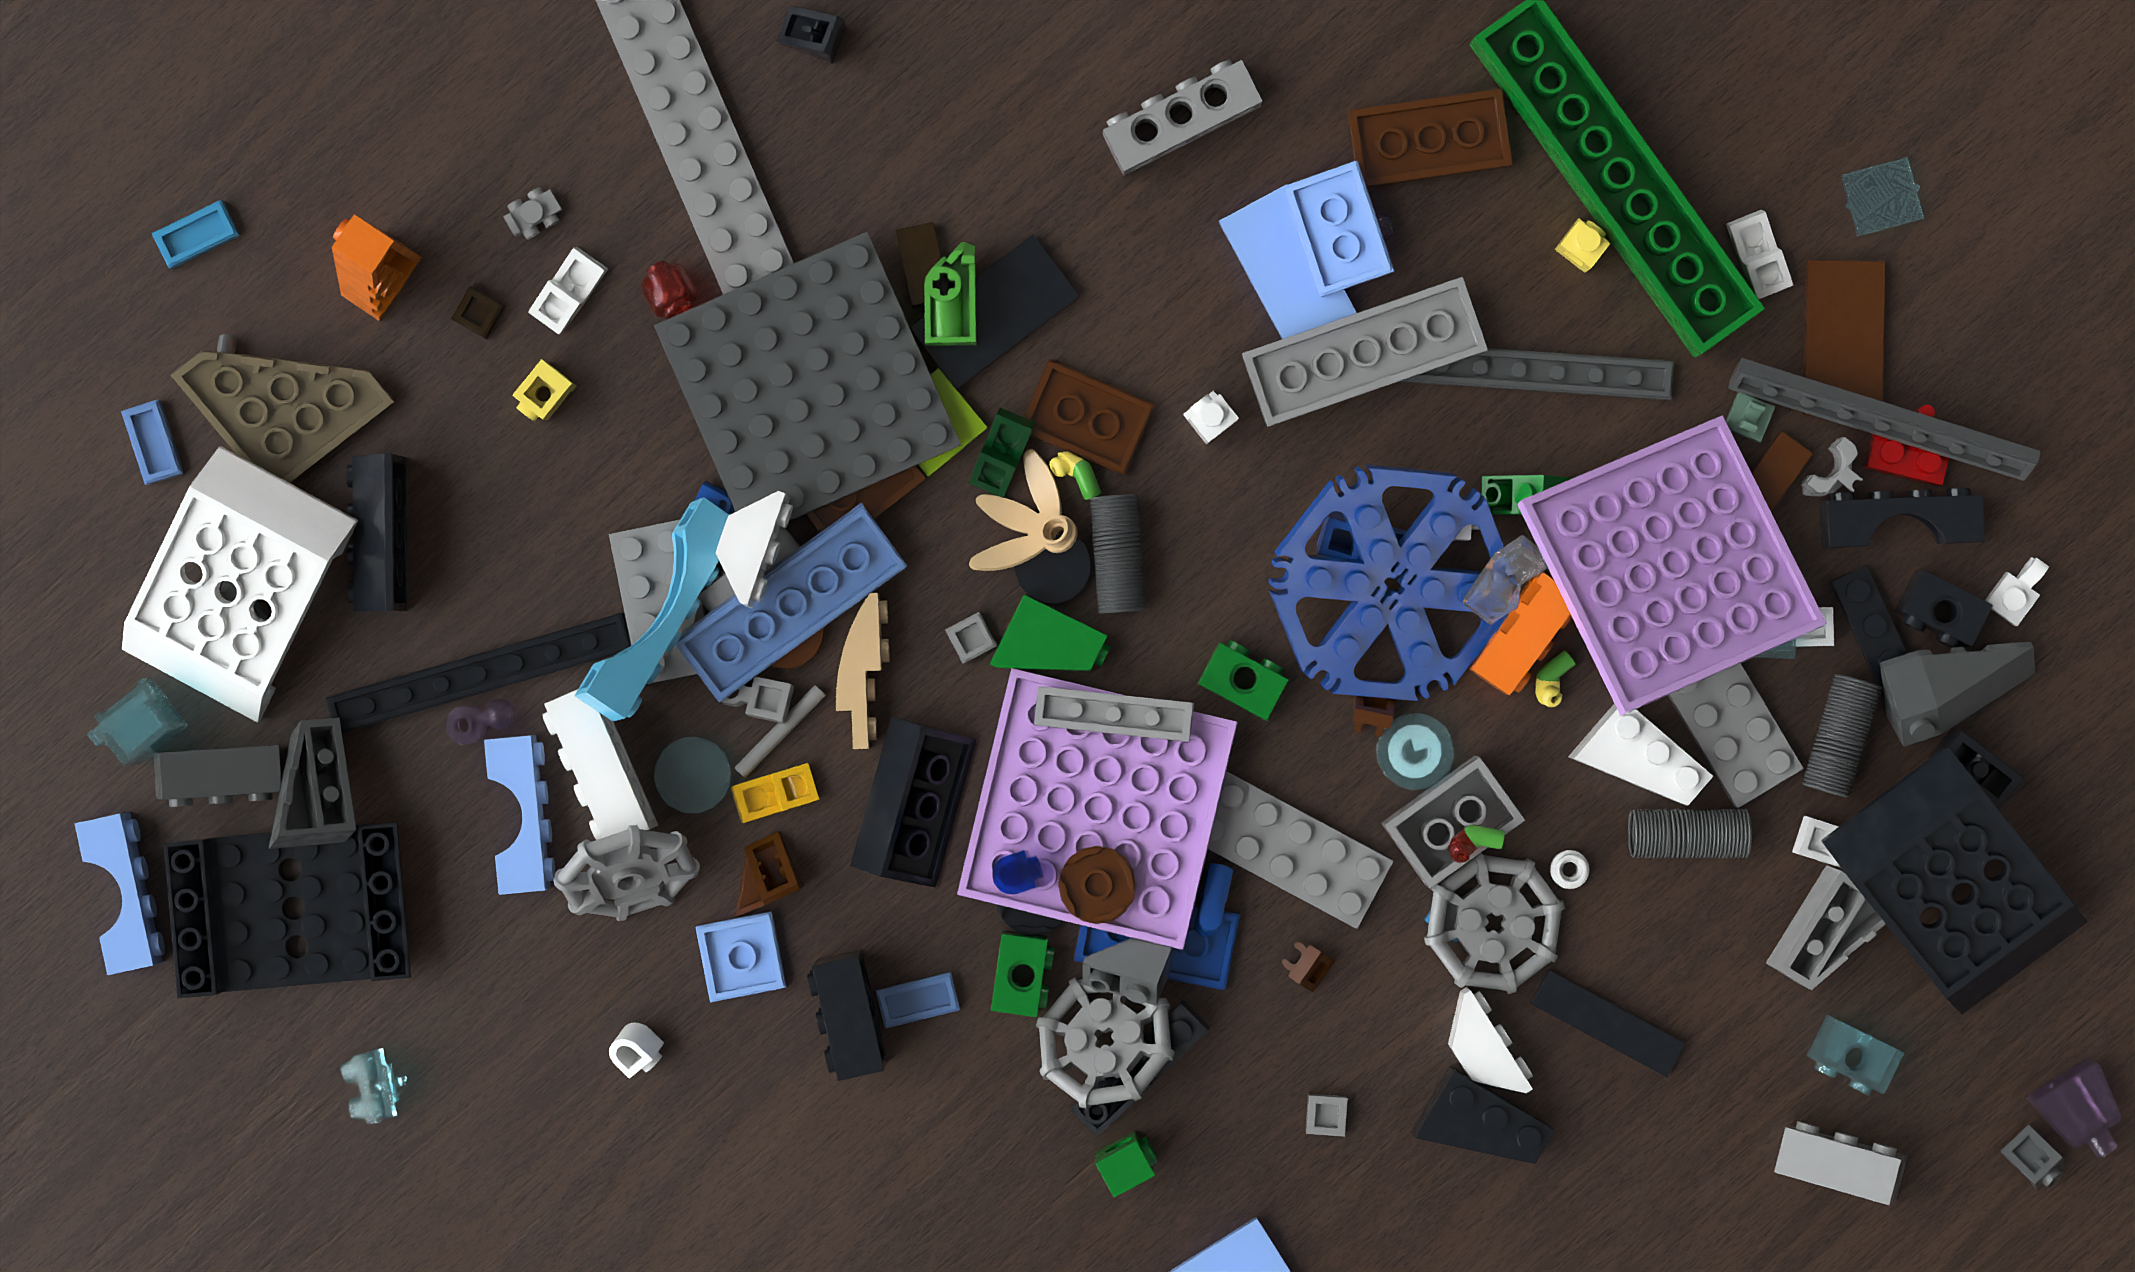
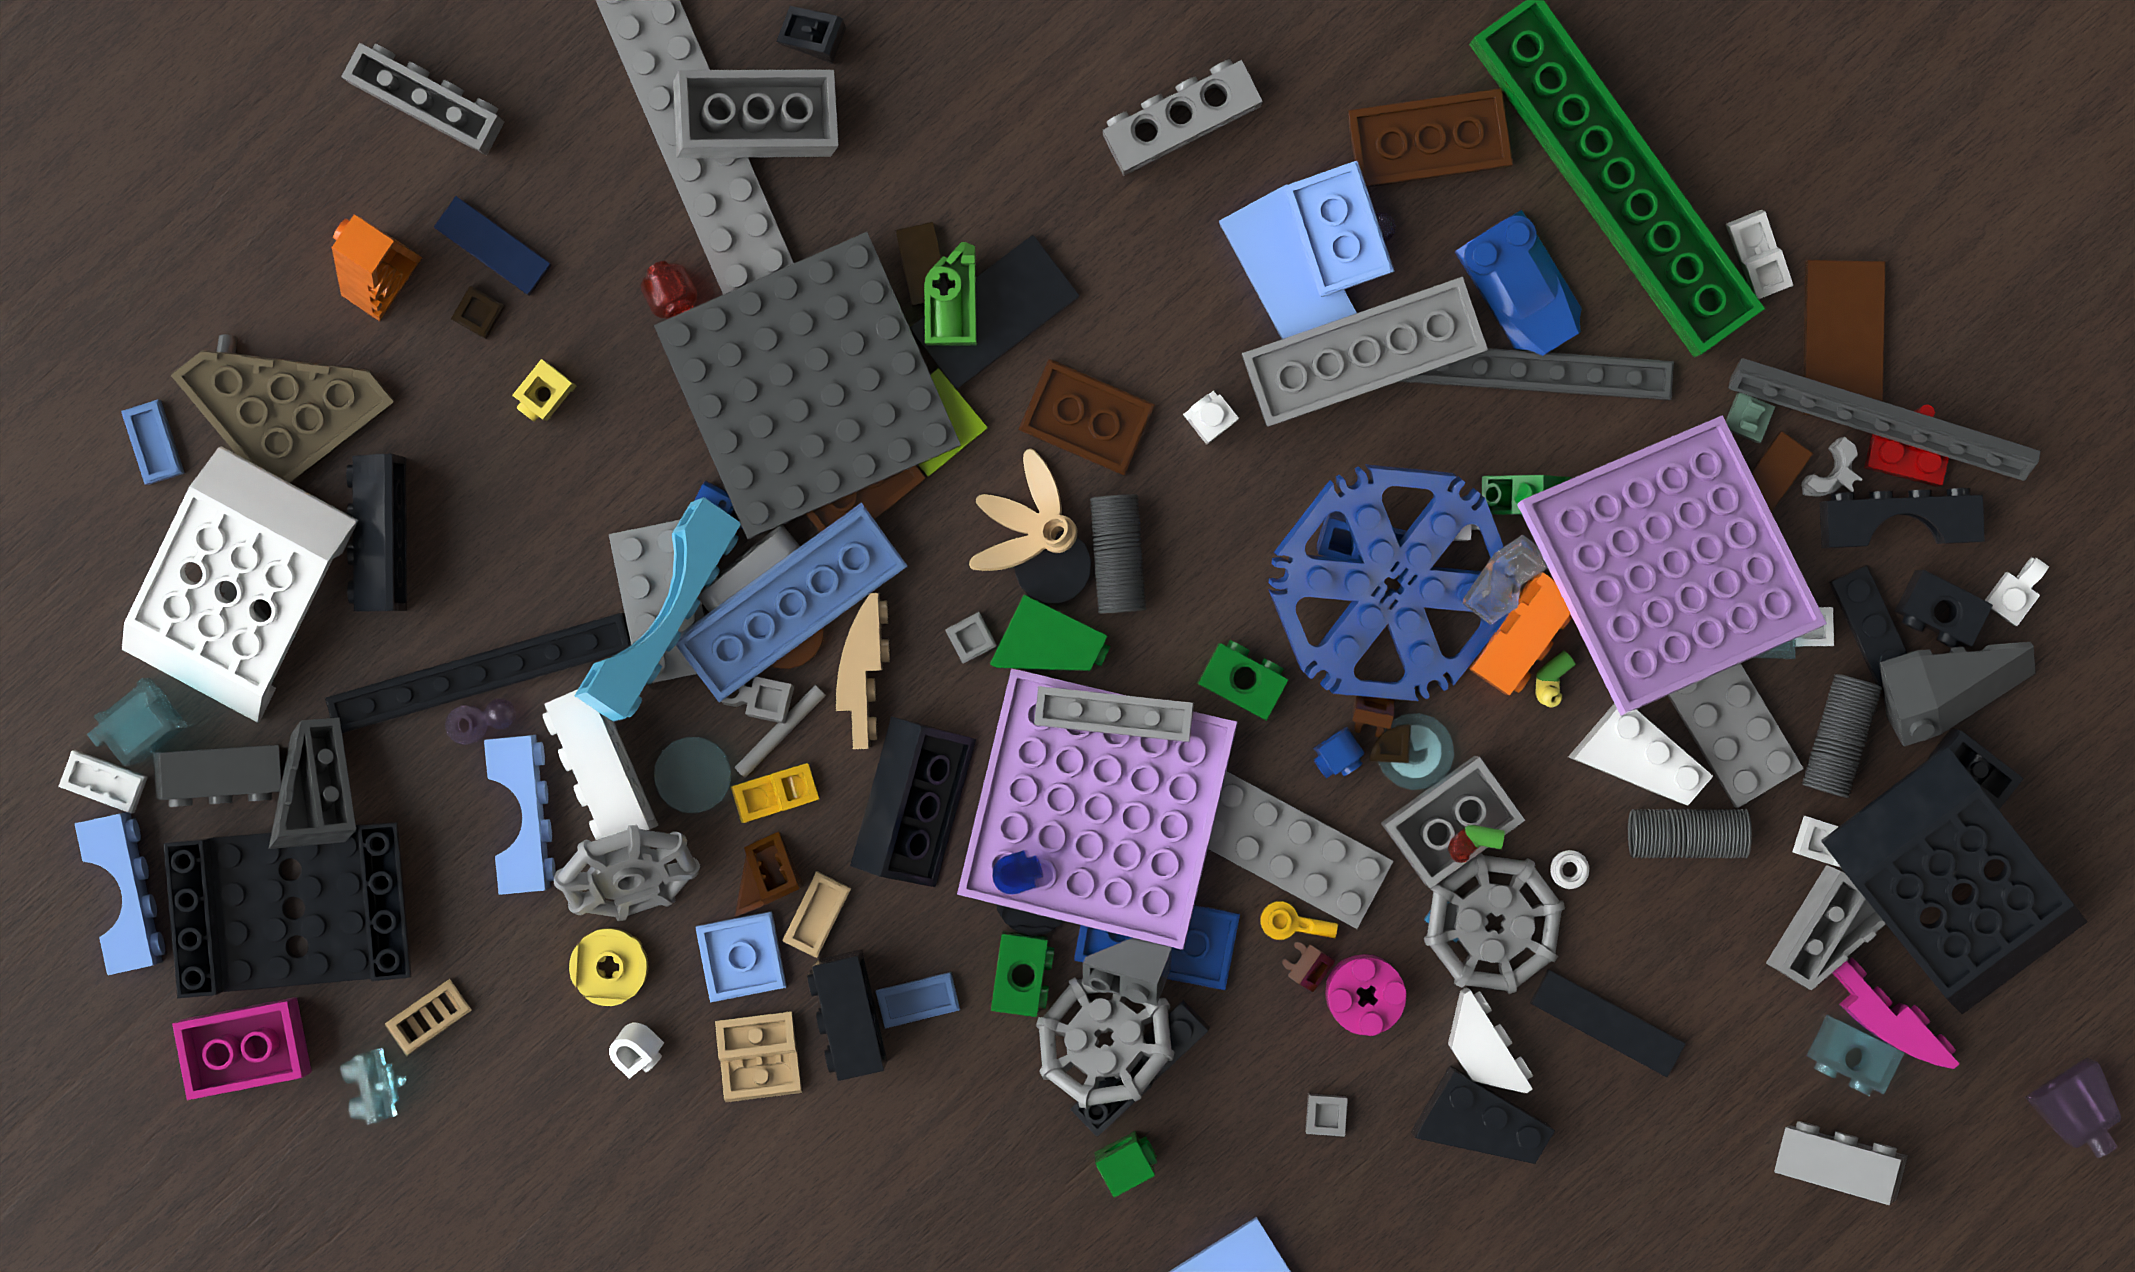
dark azure tile [152,200,241,269] -> none
light grey piece [503,187,562,240] -> none
white slope [528,247,608,335] -> none
white slope [716,491,793,608] -> none
dark green slope [968,407,1035,498] -> none
arm [1049,451,1102,500] -> none
reddish brown tile [1058,846,1137,924] -> none
blue bar [1195,863,1233,937] -> none
light yellow brick [1555,218,1610,273] -> none
clear light blue piece [1841,157,1924,237] -> none
dark grey bracket [2001,1125,2065,1191] -> none
none -> white plate [58,750,147,813]
none -> dark pink brick [172,997,312,1100]
none -> light grey brick [341,43,504,156]
none -> tan slope [385,979,472,1056]
none -> dark blue tile [434,196,552,296]
none -> light yellow plate [569,928,648,1006]
none -> light grey brick [673,70,838,158]
none -> tan slope [715,1012,802,1102]
none -> tan tile [783,871,851,958]
none -> yellow plate [1260,901,1338,940]
none -> blue plate [1313,727,1365,779]
none -> dark pink brick [1325,954,1406,1036]
none -> dark brown tile [1369,724,1411,763]
none -> blue slope [1455,210,1582,356]
none -> dark pink slope [1832,957,1959,1069]

